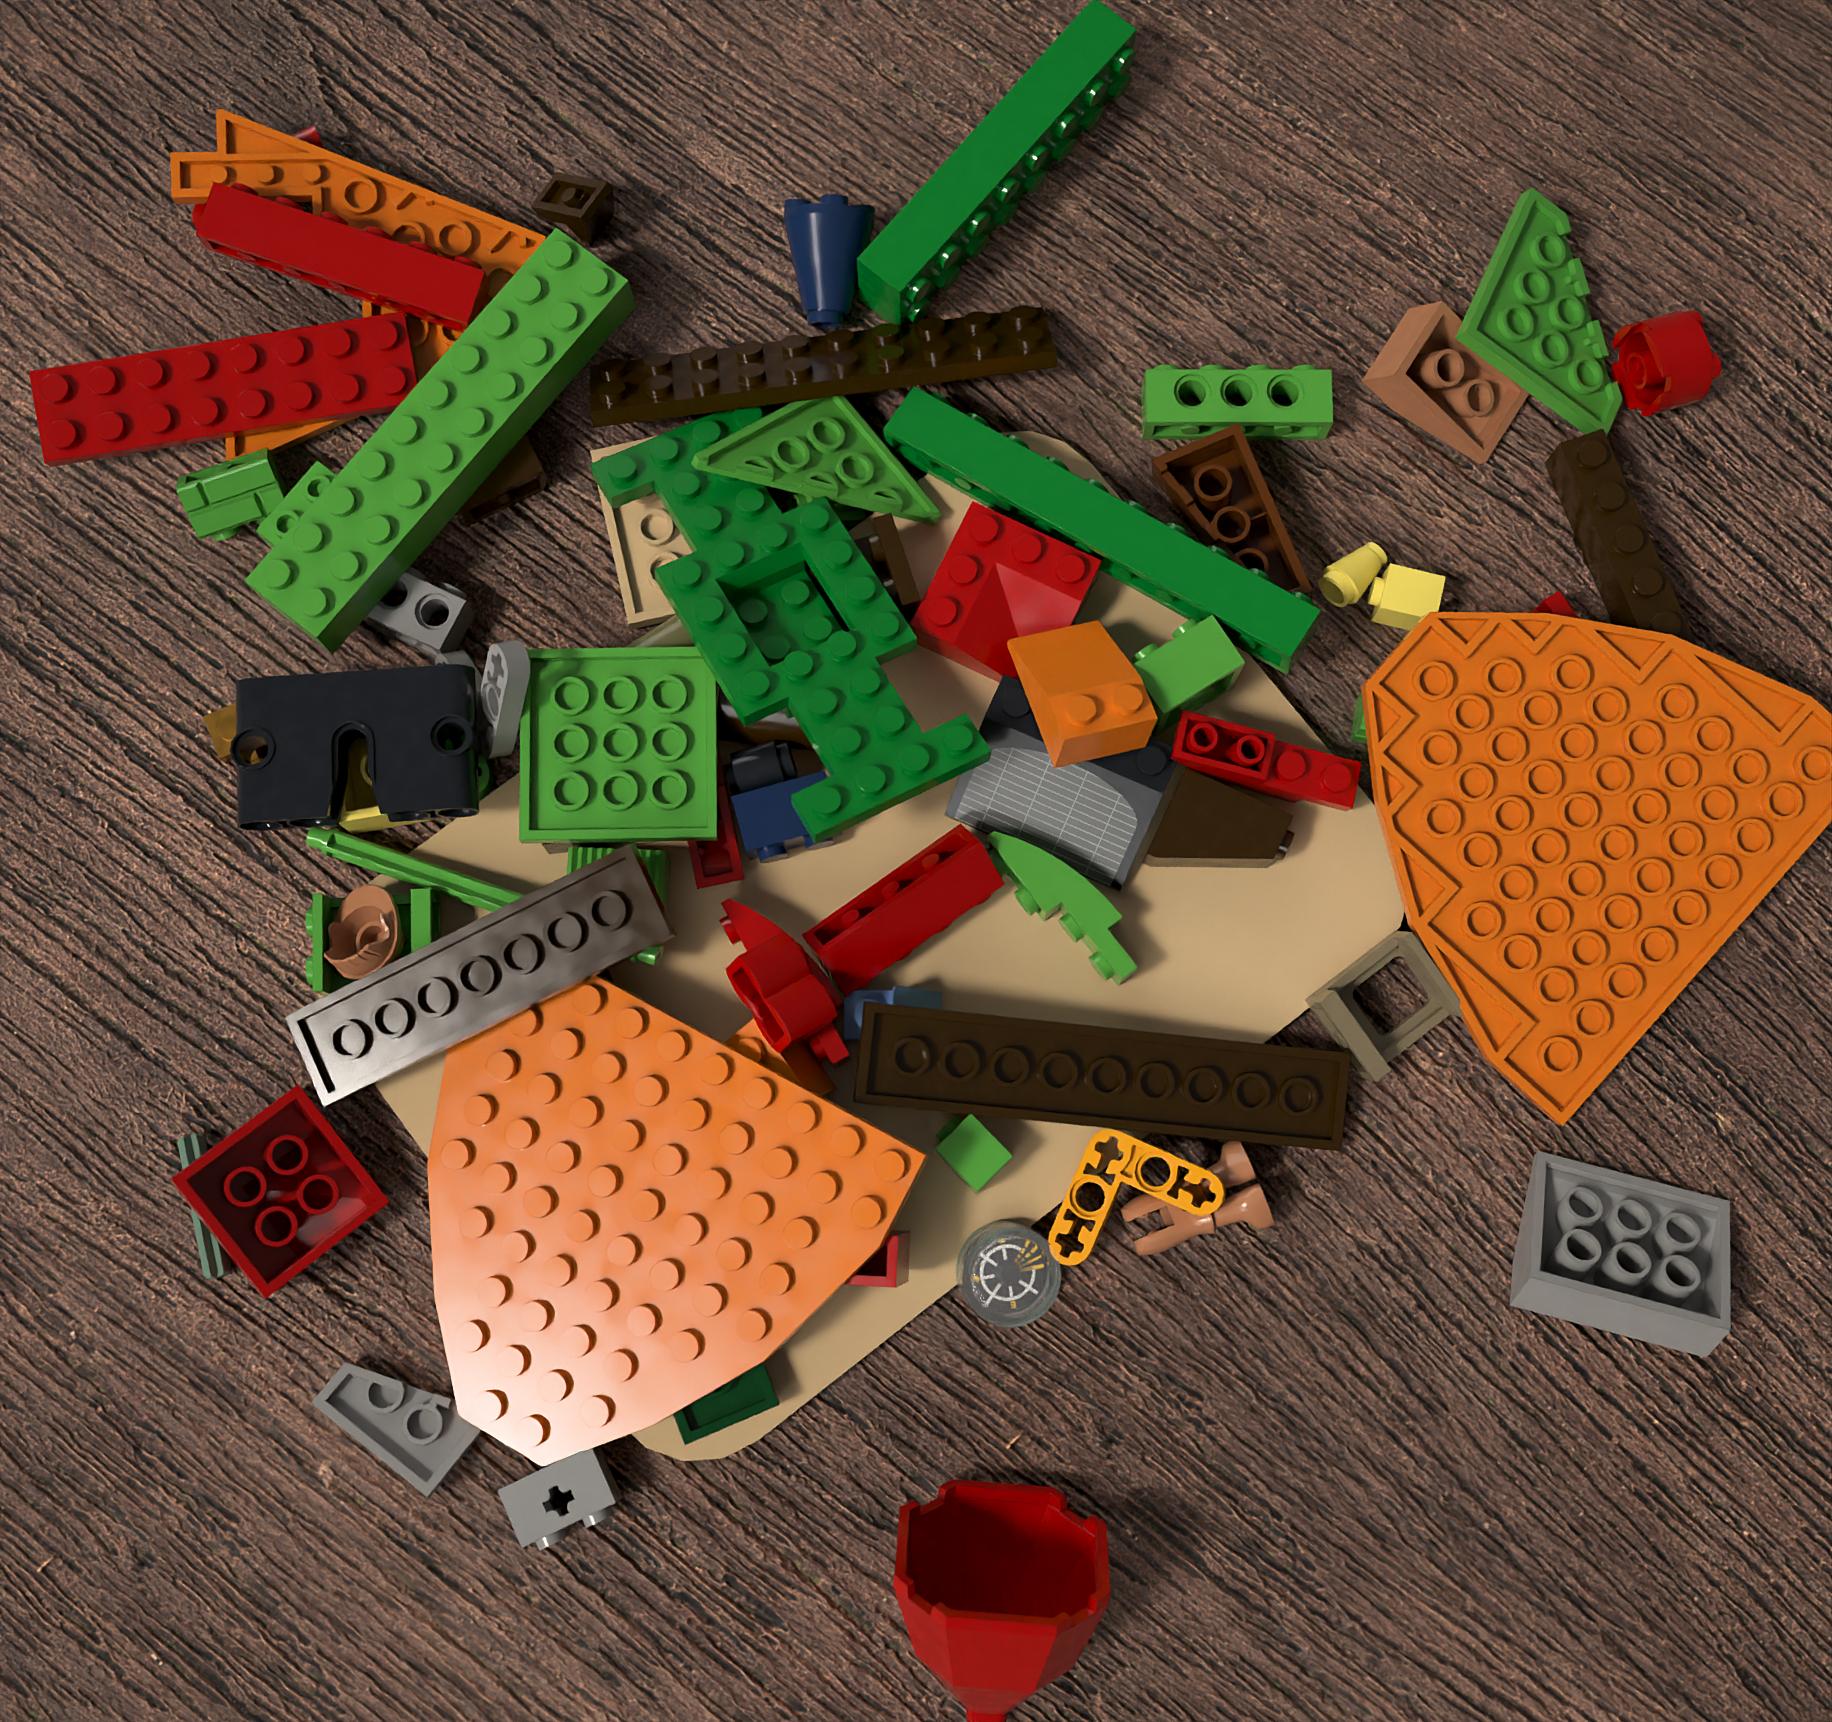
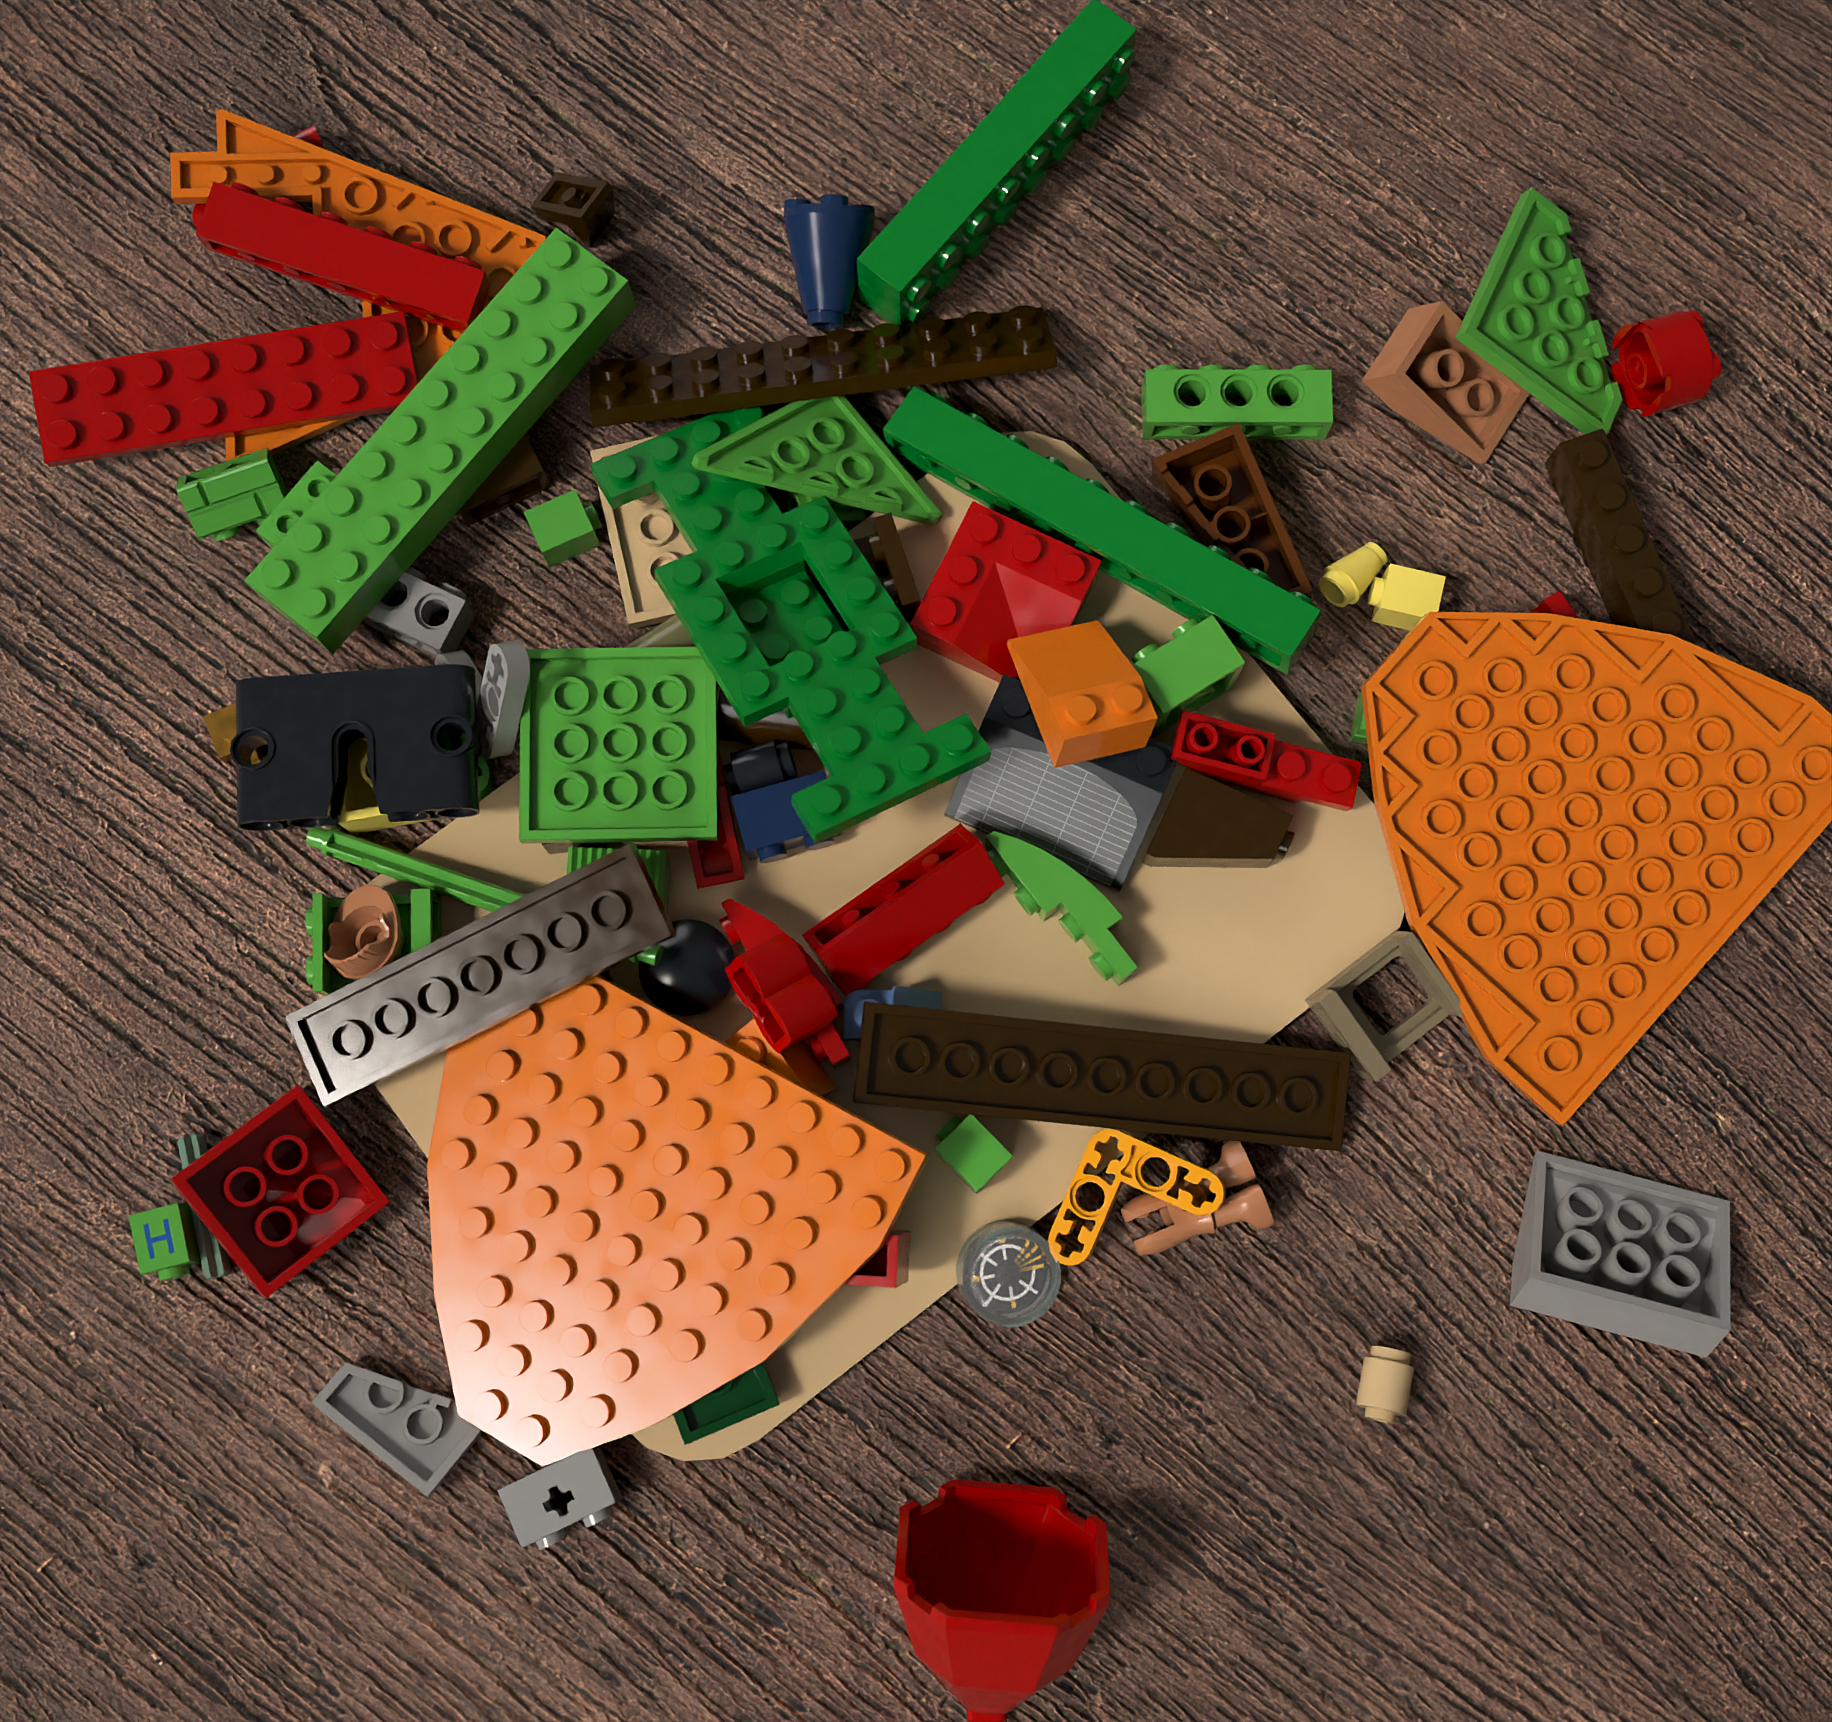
none -> bright green brick [129,1203,201,1282]
none -> bright green brick [524,490,602,568]
none -> black dish [638,919,735,1016]
none -> tan brick [1356,1346,1414,1424]

